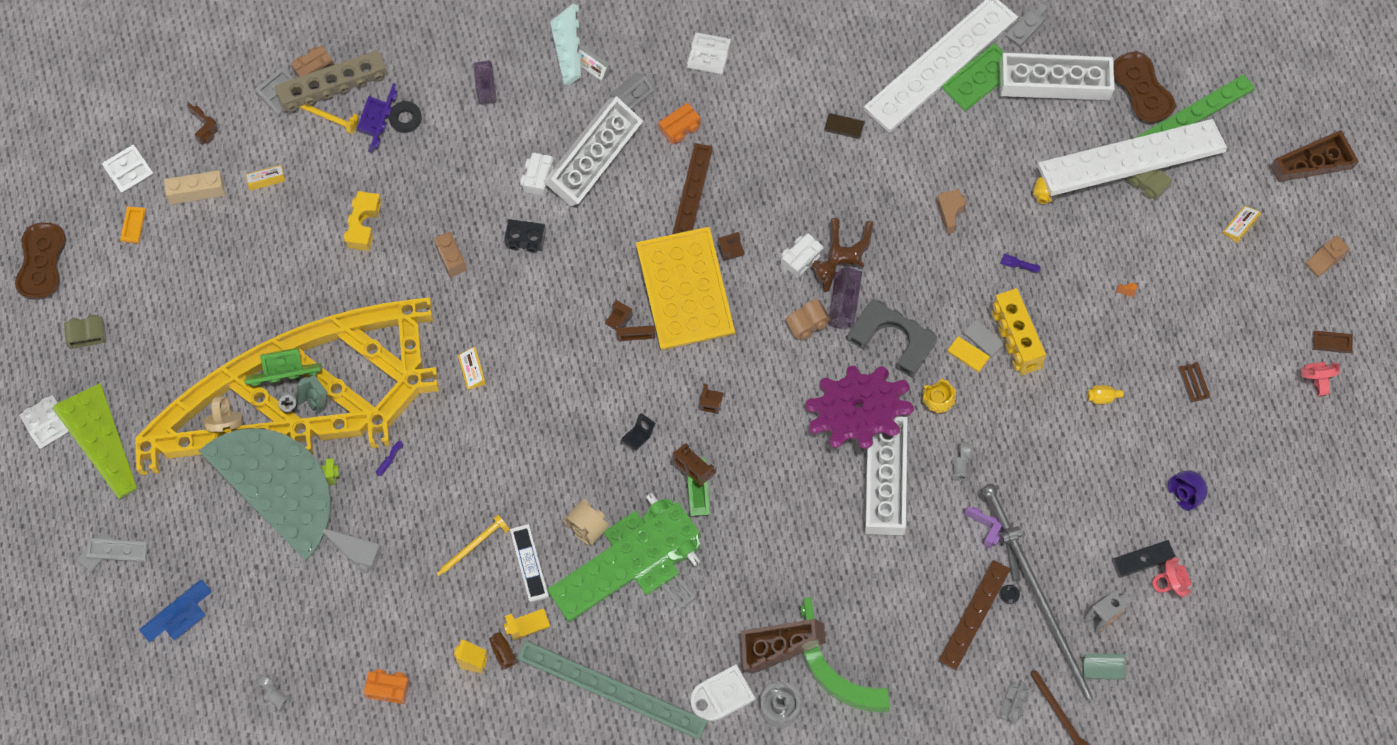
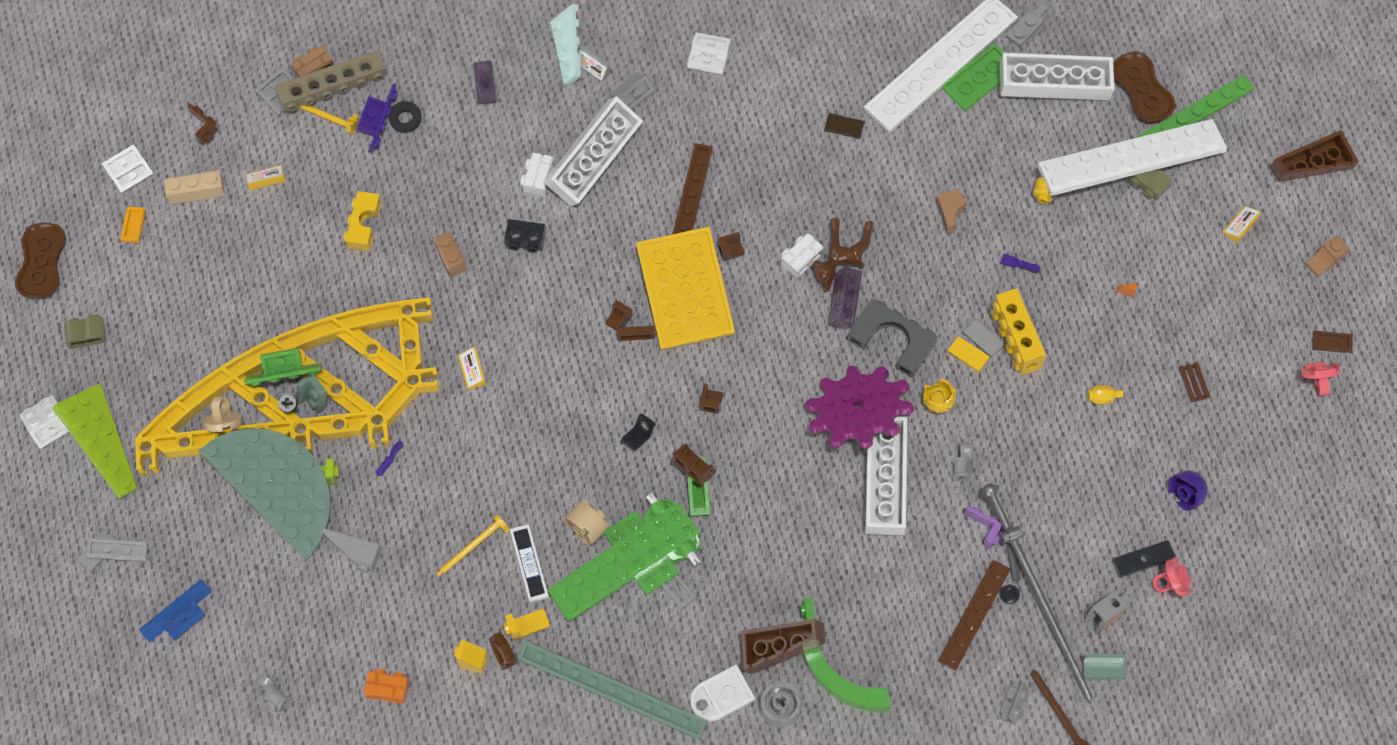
orange brick [658,103,701,145] -> none
medium nougat brick [785,298,831,340] -> none

